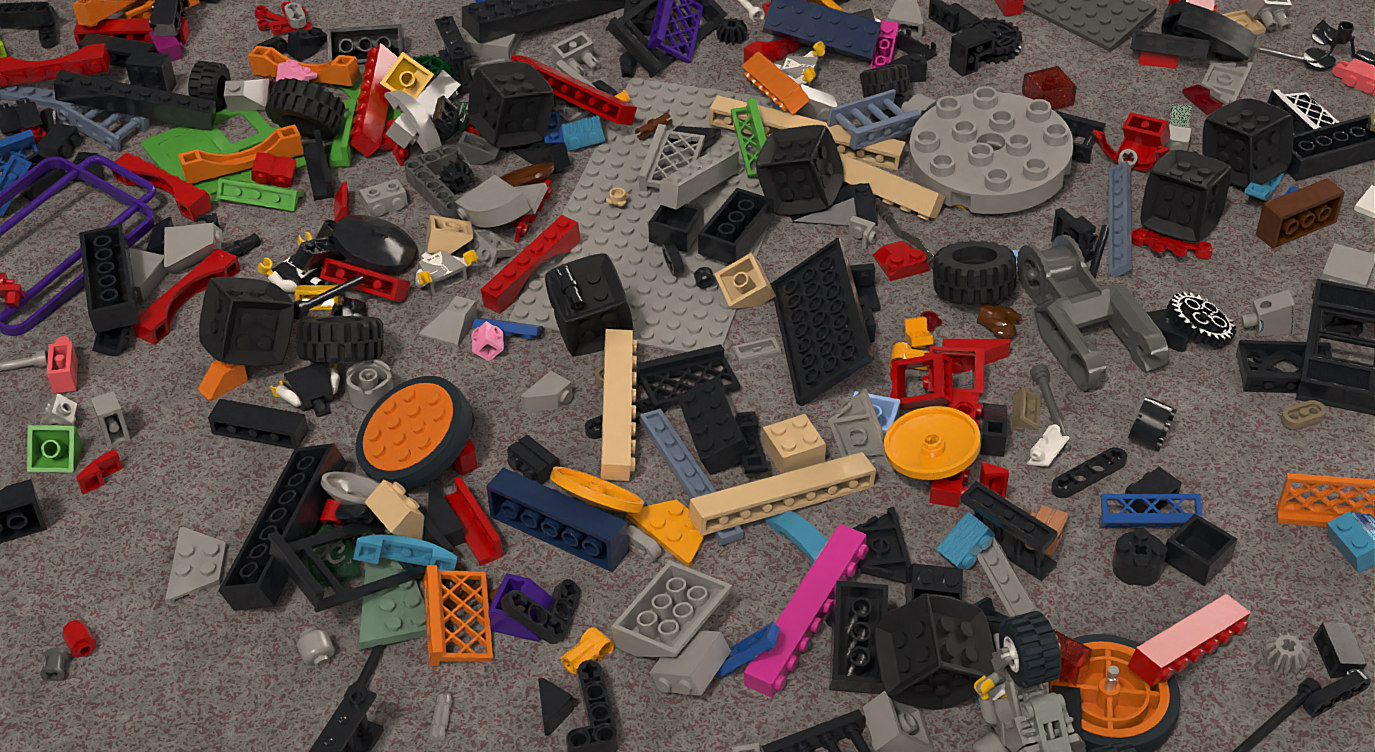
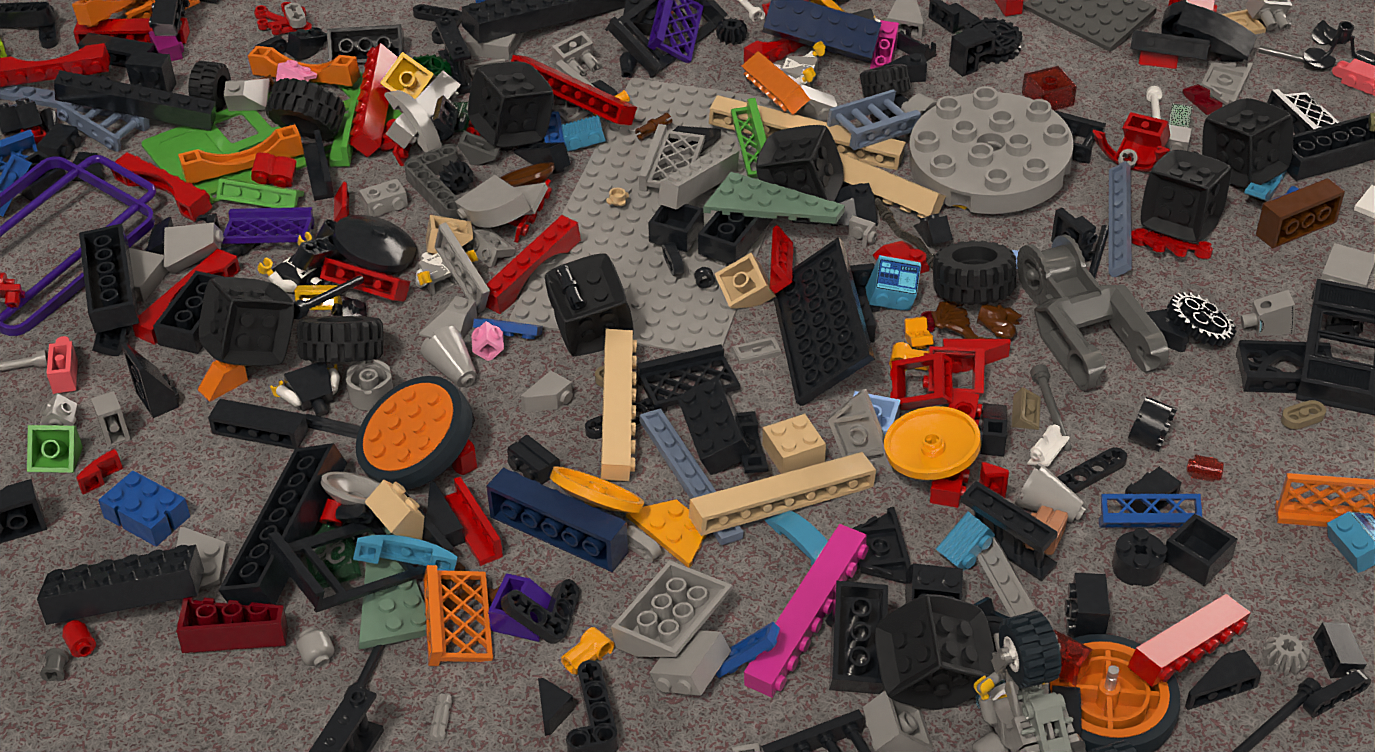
none -> black brick [37,544,204,625]
none -> blue piece [98,471,190,547]
none -> black slope [121,343,180,418]
none -> black brick [153,271,224,354]
none -> dark red wedge [176,596,288,653]
none -> dark purple fence [222,207,314,244]
none -> black axle [305,414,360,439]
none -> black beam [413,4,462,44]
none -> light grey cone [420,326,477,387]
none -> light grey tile [434,222,490,313]
none -> sand green wing [703,172,845,224]
none -> red fence [770,225,793,294]
none -> slope [865,255,921,310]
none -> black slope [913,213,953,247]
none -> reddish brown animal [931,301,992,339]
none -> light grey cone [1014,462,1086,523]
none -> black brick [1065,573,1110,639]
none -> white piece [1146,86,1162,119]
none -> black slope [1185,649,1261,710]
none -> clear red brick [1186,455,1224,482]

